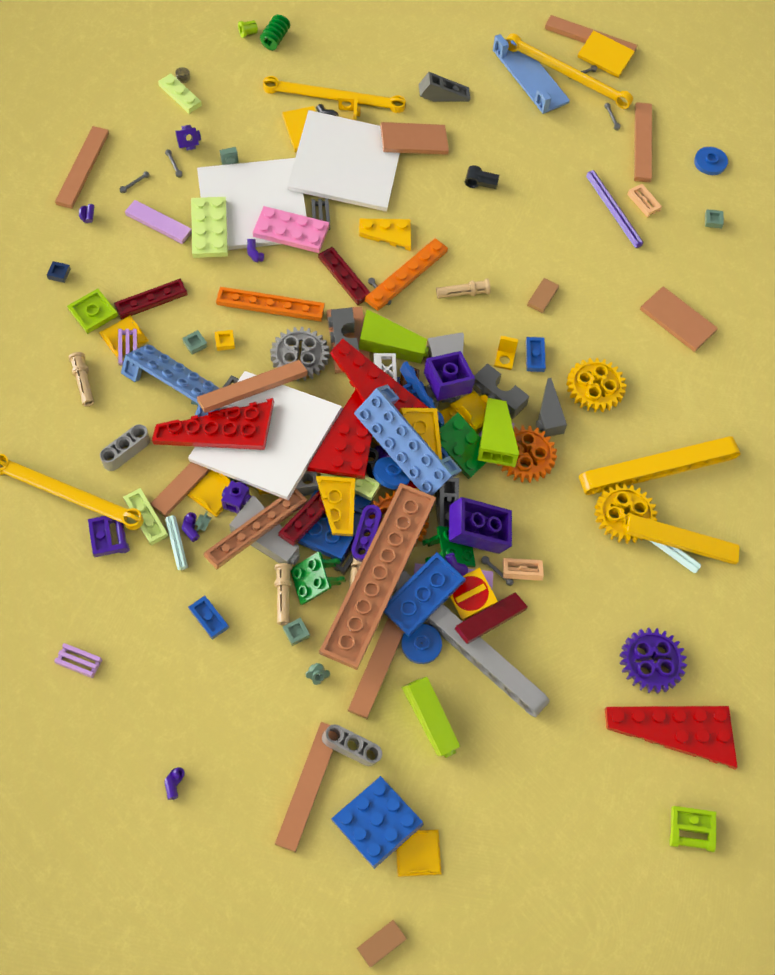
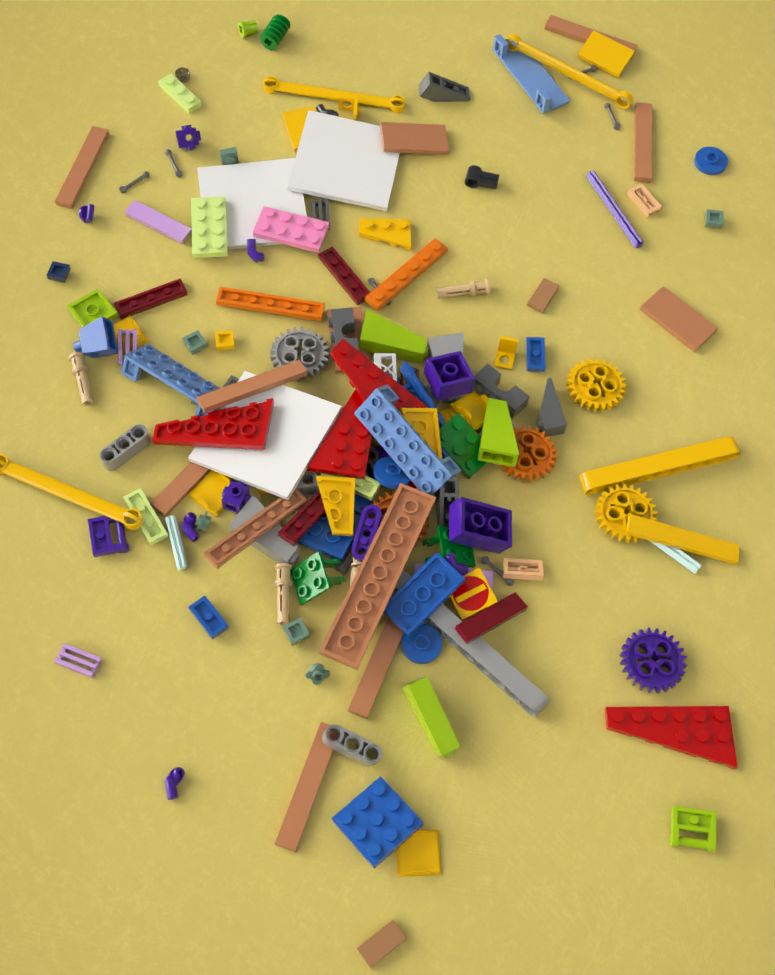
none -> torso [73,316,118,358]

